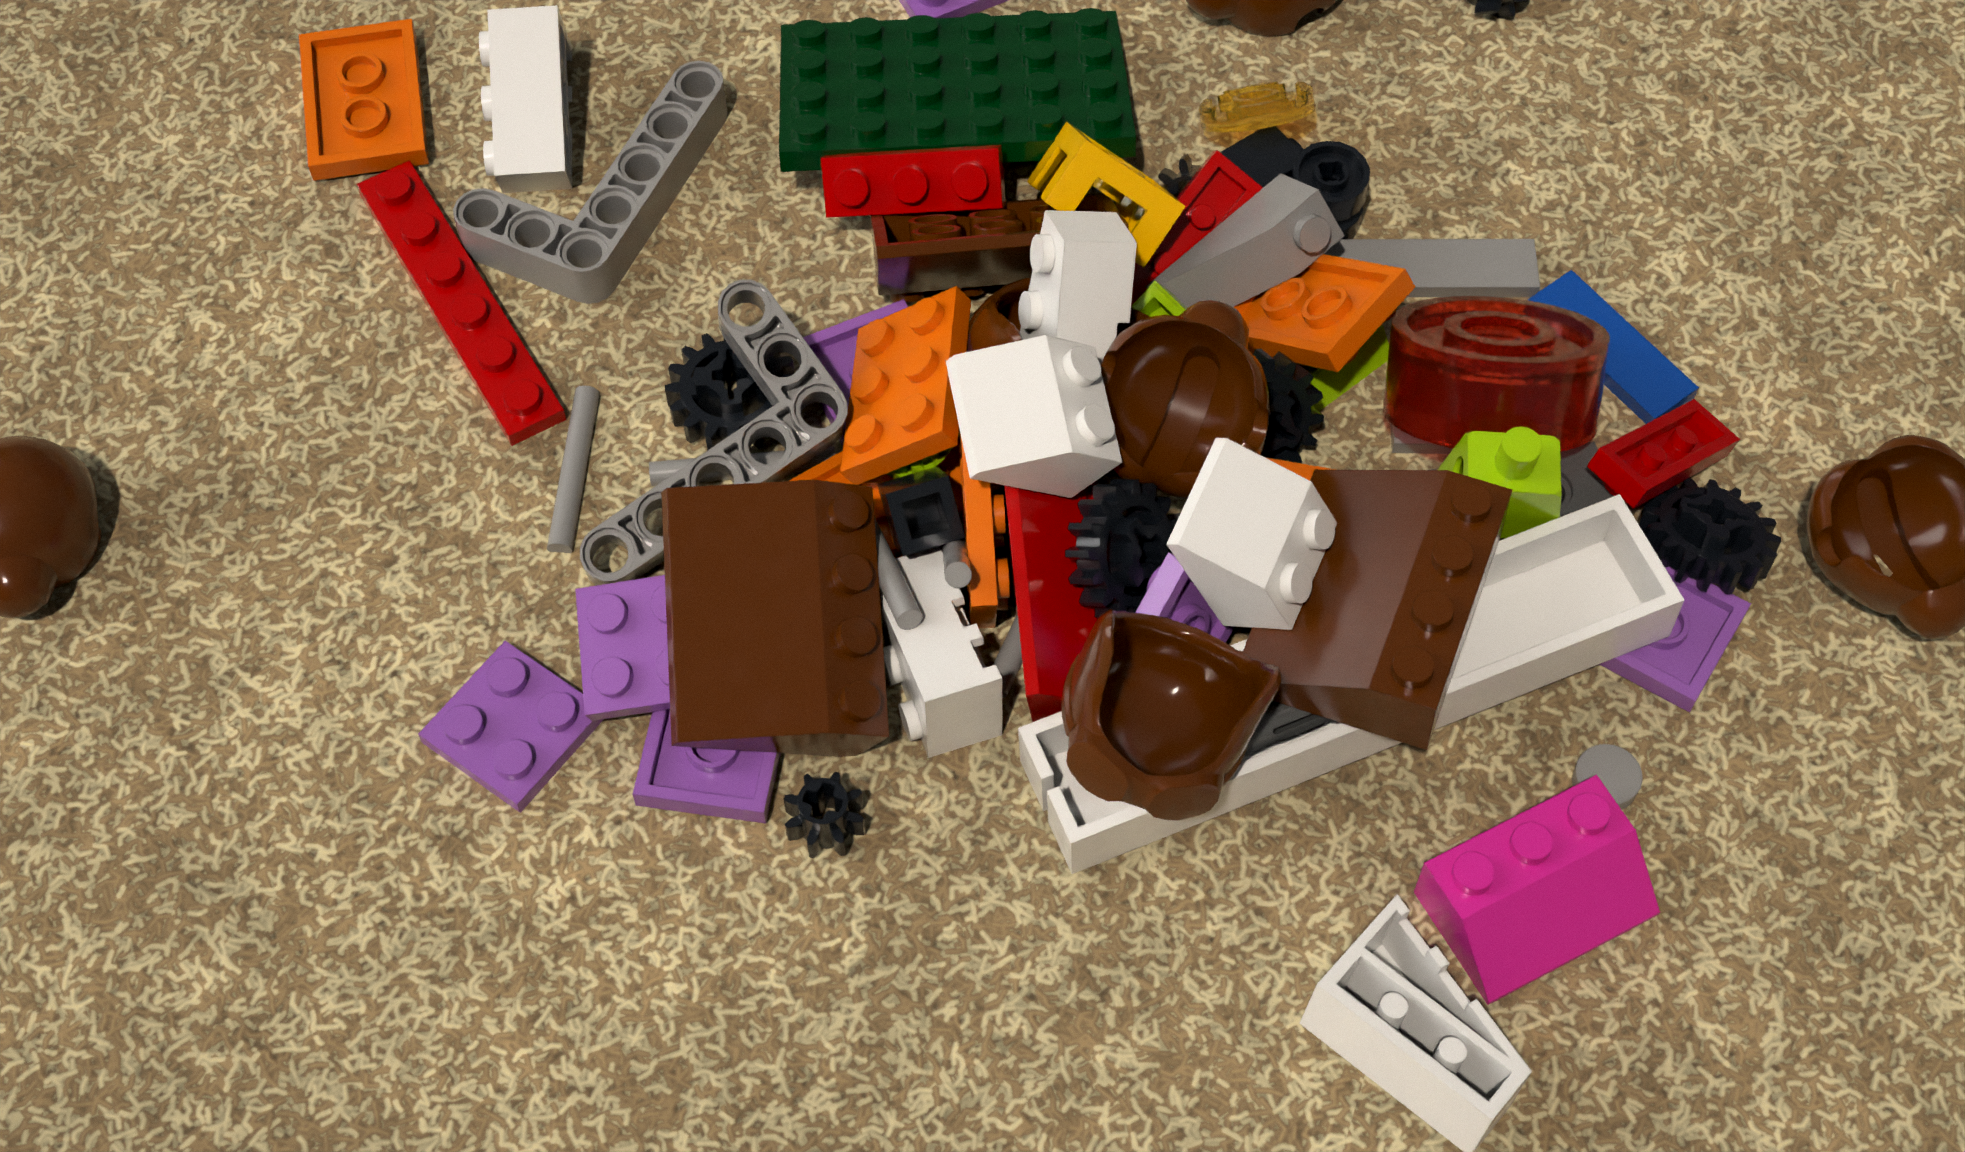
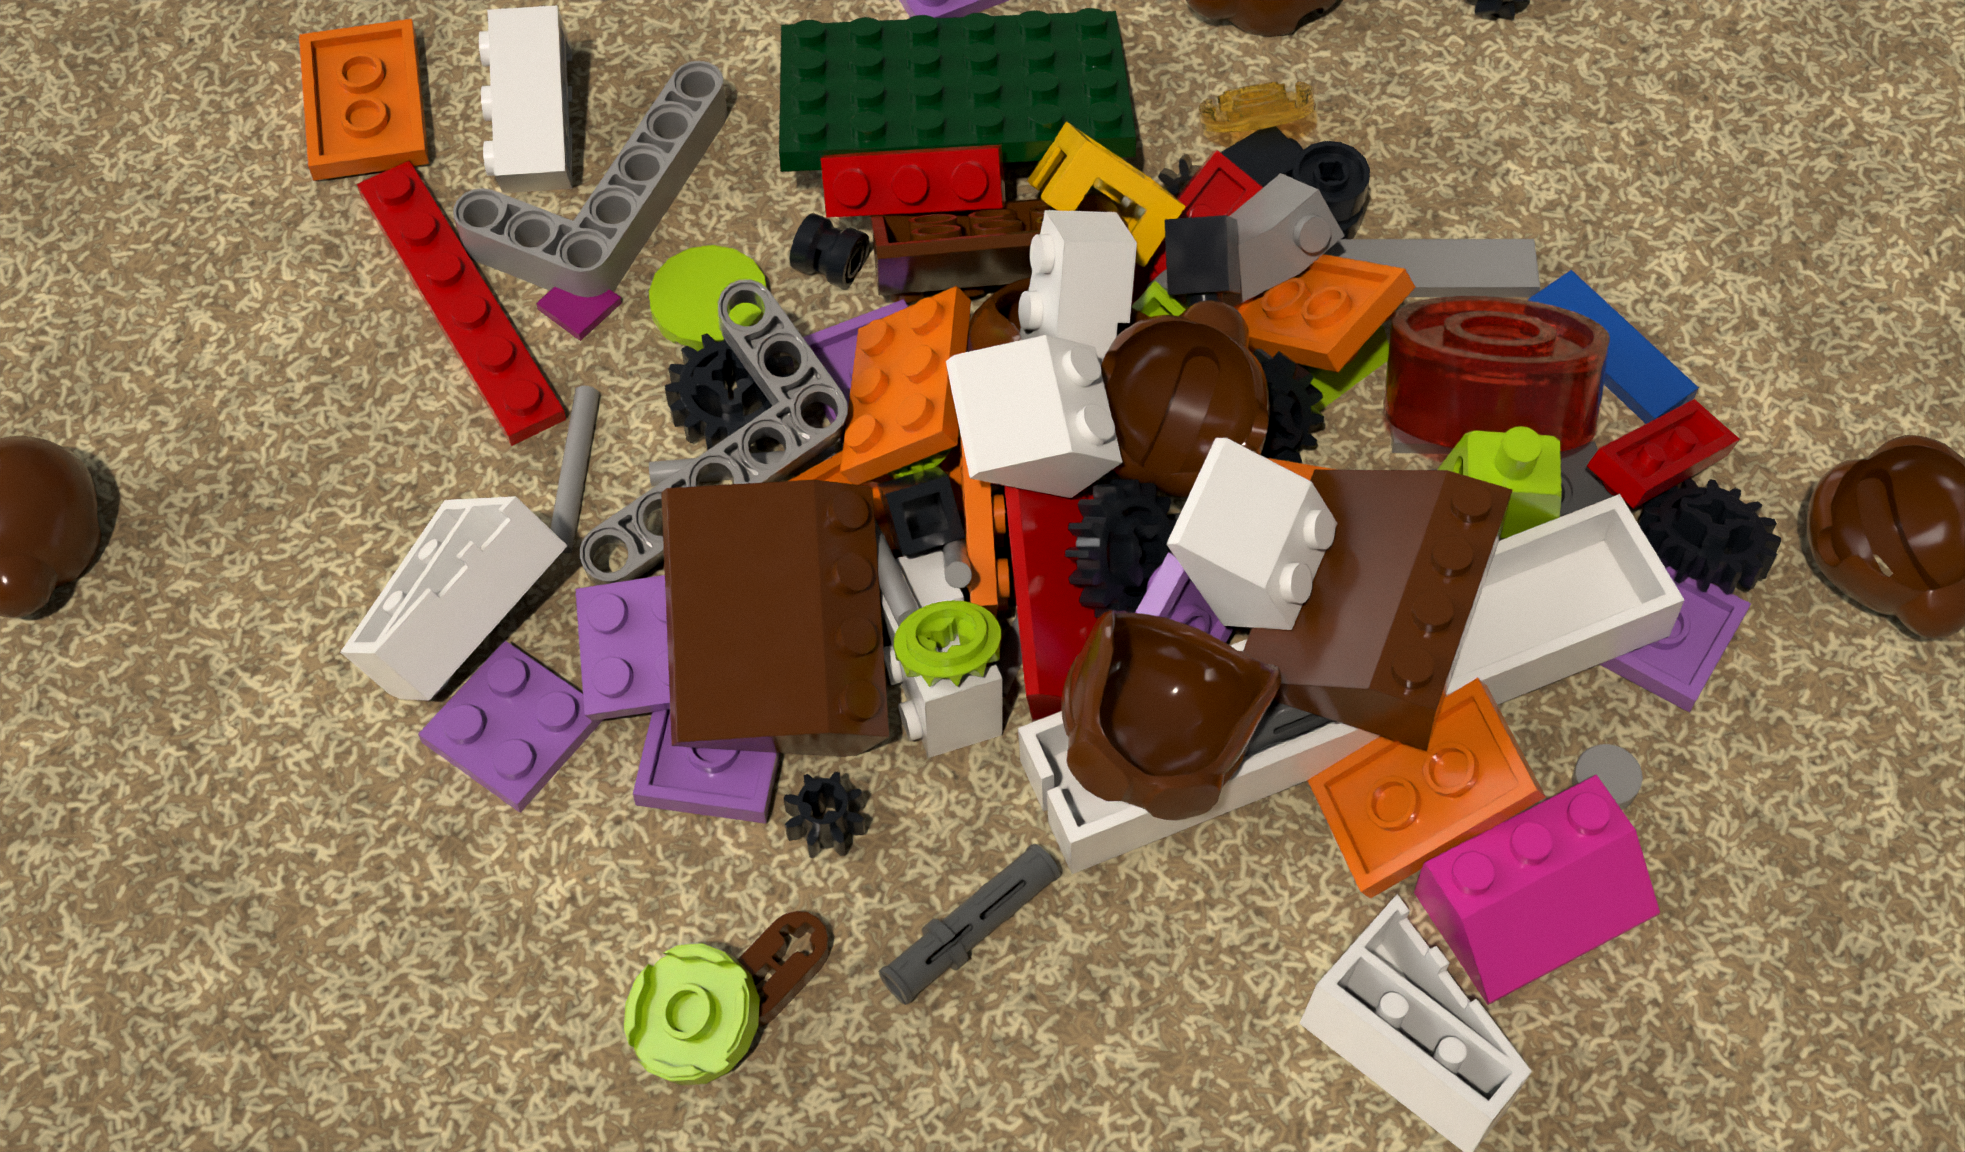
none -> white wedge [340,496,568,701]
none -> magenta tile [536,266,622,341]
none -> lime tile [624,943,760,1086]
none -> lime tile [648,245,766,351]
none -> reddish brown beam [737,911,830,1027]
none -> black wheel [789,213,869,289]
none -> dark grey pin [878,844,1060,1005]
none -> lime gear [894,600,1002,687]
none -> black brick [1165,215,1240,308]
none -> orange plate [1308,678,1546,898]

